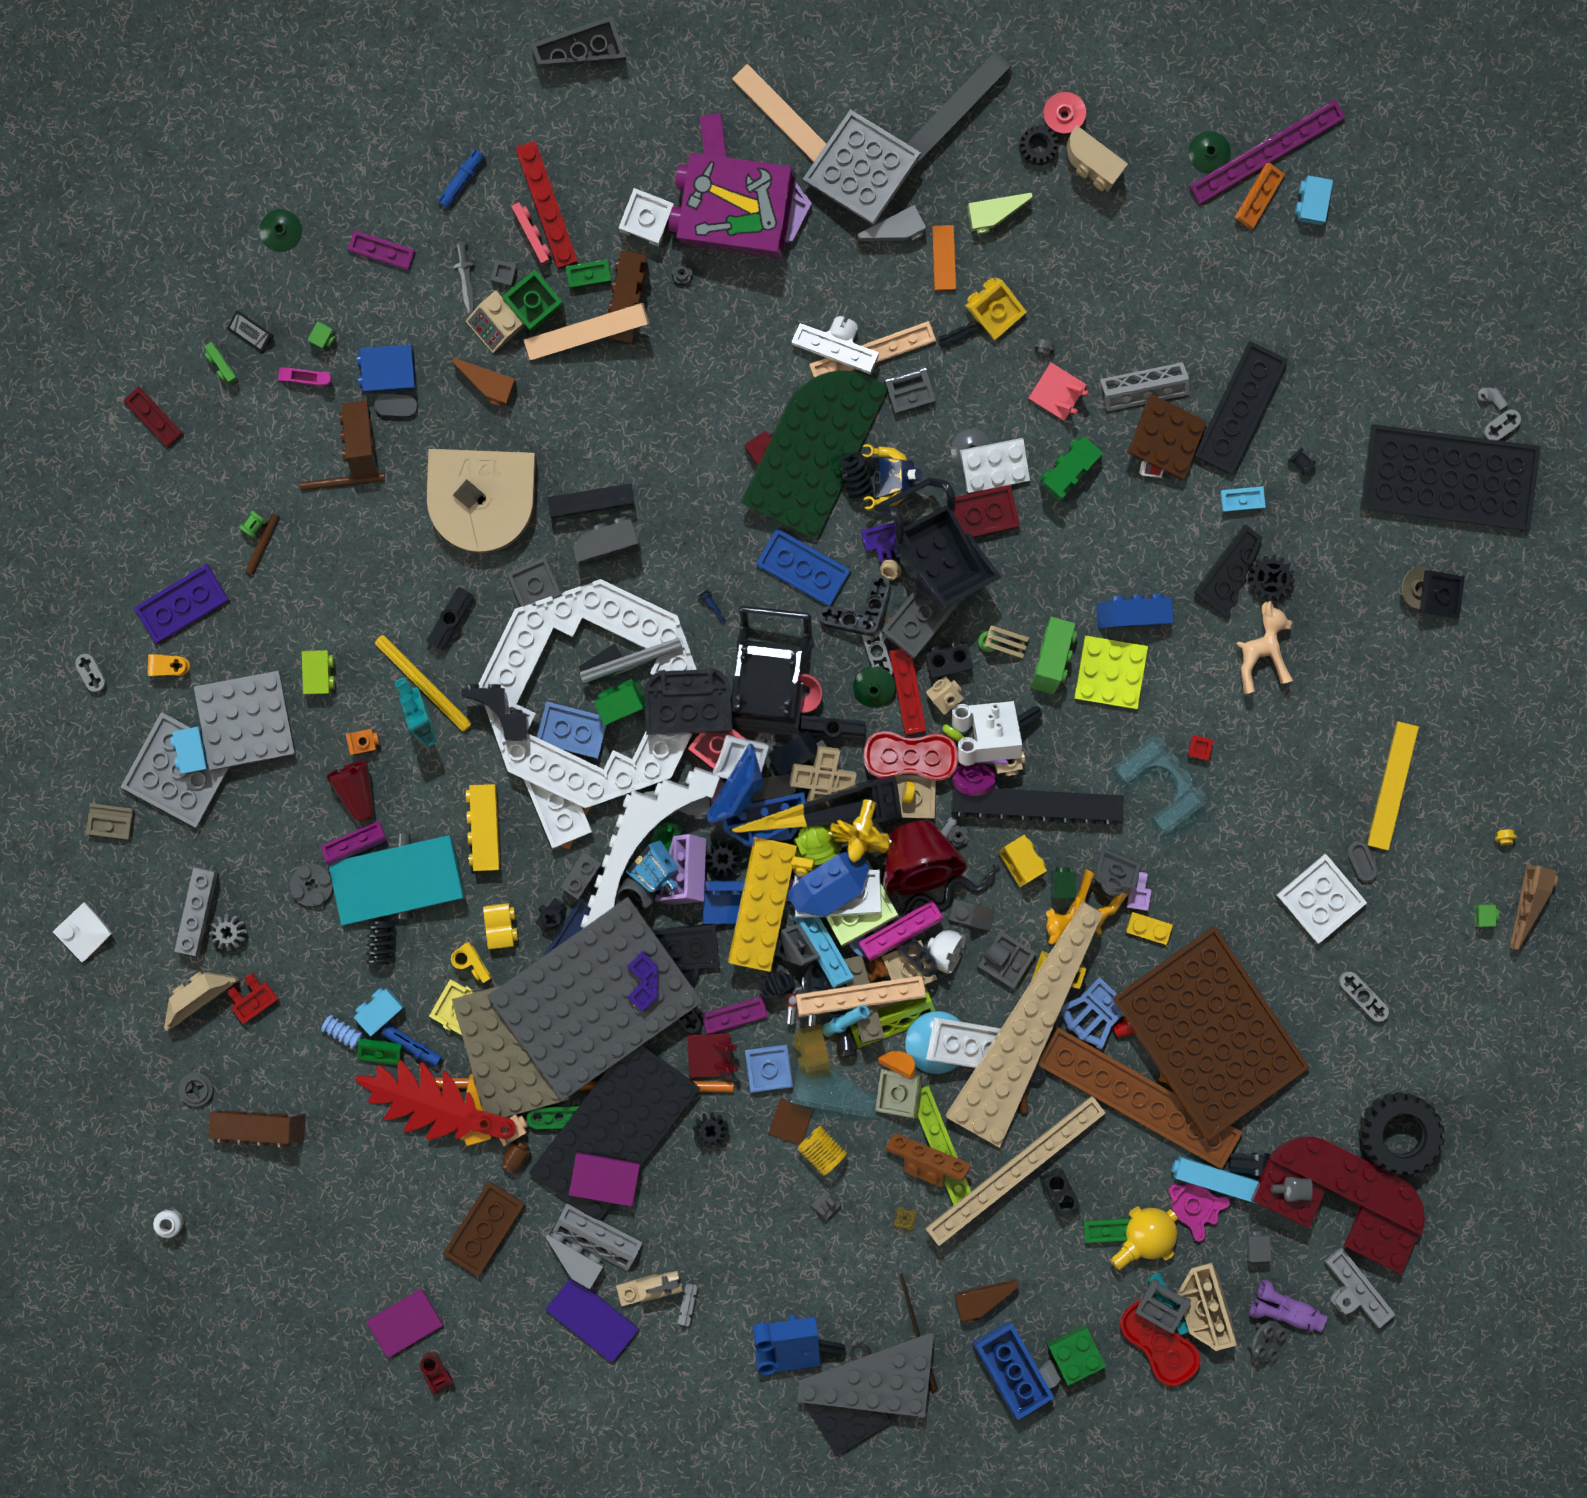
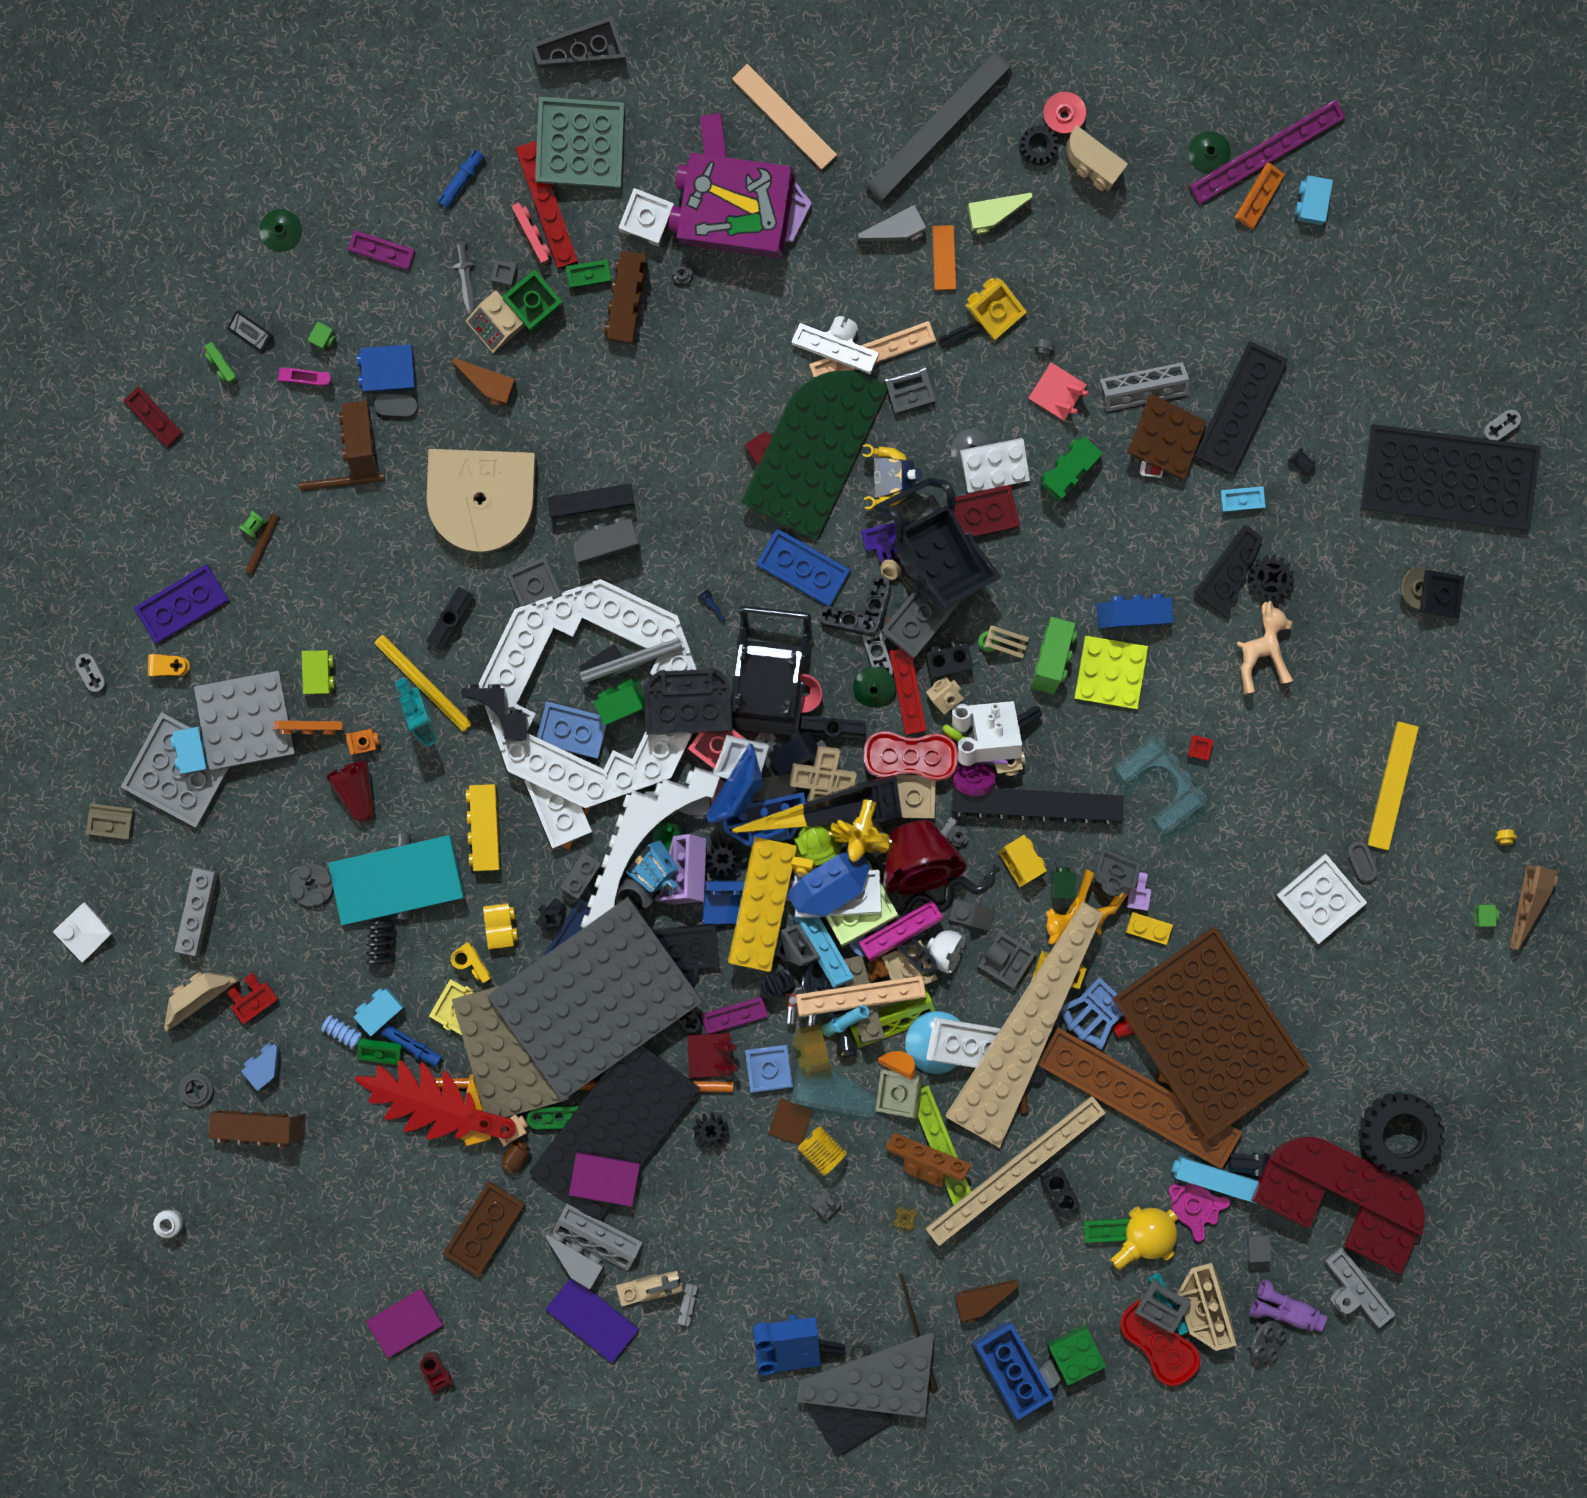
light grey gear [209,914,247,951] -> none
magenta tile [321,821,387,866] -> none
clear smoke tile [453,479,484,510] -> none
light nougat tile [524,303,649,360] -> none
dark purple tile [627,951,658,1012] -> none
light grey plate [803,109,921,225] -> none
black piece [838,453,874,501] -> none
yellow tile [902,781,915,804] -> none
dark grey piece [1271,1177,1312,1201] -> none
light grey beam [1339,971,1389,1022] -> none
light grey arm [1478,388,1508,410] -> none
none -> medium blue slope [241,1043,280,1091]
none -> orange plate [274,721,342,734]
none -> sand green plate [535,97,624,189]

